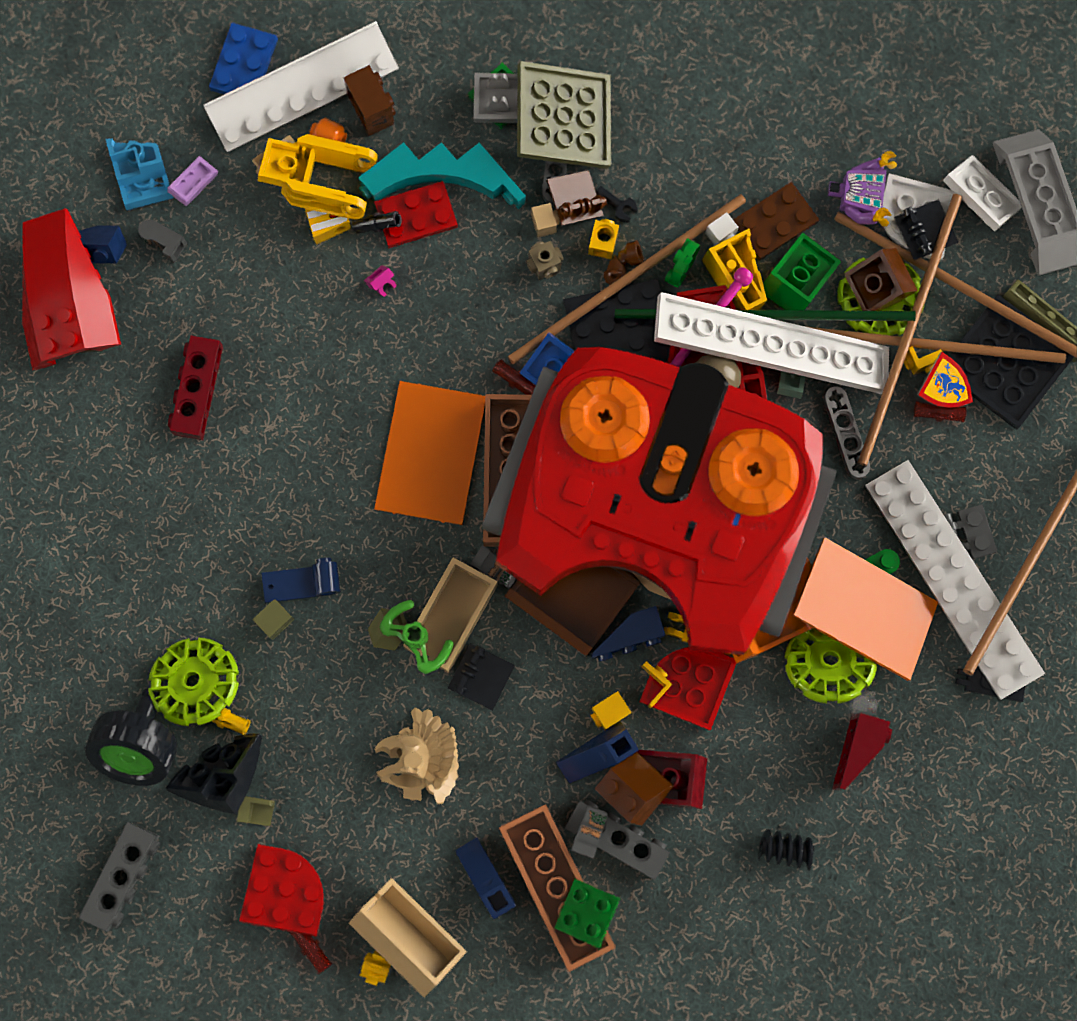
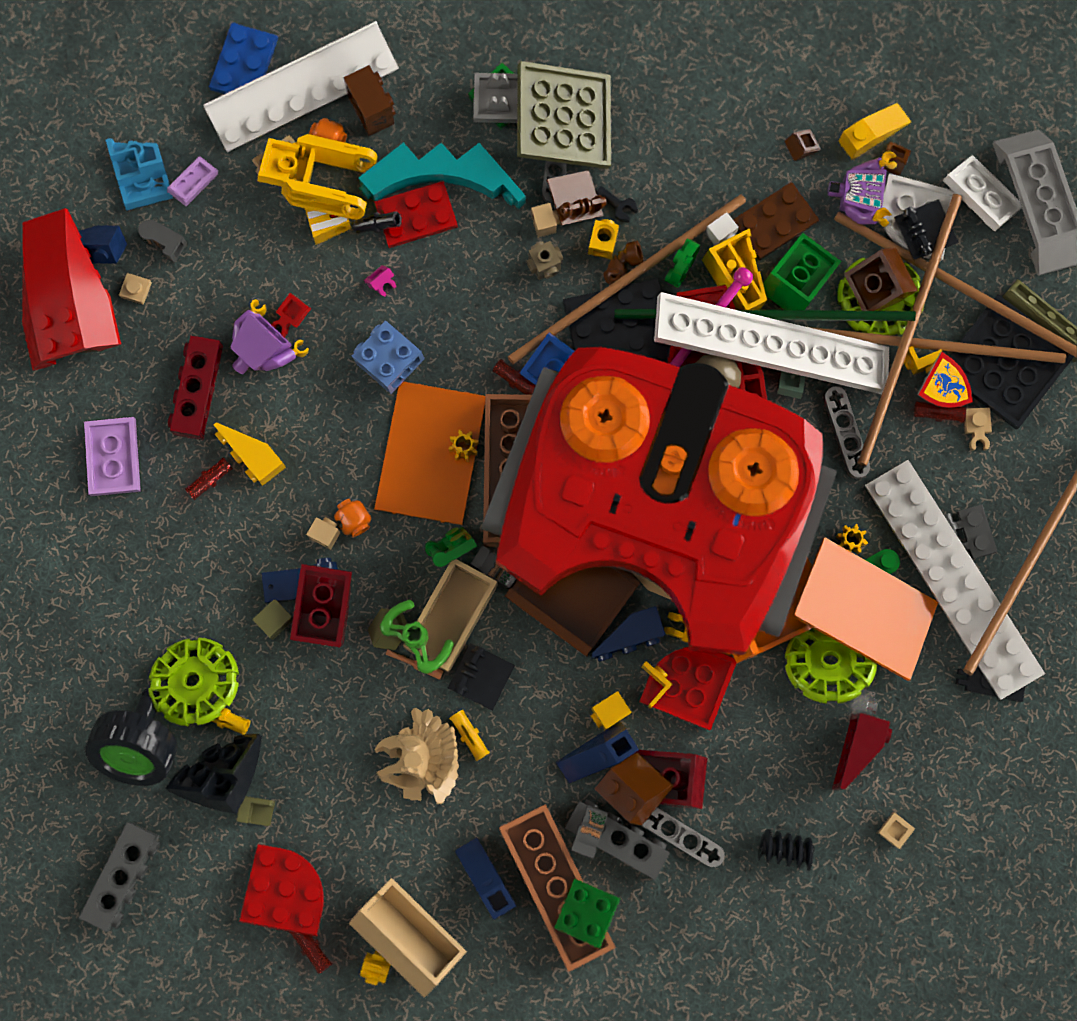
none -> lavender plate [84,417,140,496]
none -> tan plate [119,273,152,305]
none -> clear red pin [184,457,233,501]
none -> yellow slope [214,422,286,486]
none -> medium lavender torso [231,299,309,374]
none -> red plate [271,293,311,338]
none -> dark red slope [290,564,352,648]
none -> tan plate [306,517,340,550]
none -> orange head [334,499,371,537]
none -> medium blue brick [352,320,424,394]
none -> nougat piece [385,649,444,680]
none -> green plate [424,527,477,567]
none -> yellow gear [448,430,479,462]
none -> yellow pin [450,710,490,761]
none -> light grey beam [642,808,725,867]
none -> reddish brown slope [784,129,821,161]
none -> yellow gear [836,524,868,554]
none -> yellow slope [839,103,911,160]
none -> tan plate [877,812,915,849]
none -> reddish brown slope [884,141,911,176]
none -> tan plate [963,408,992,451]

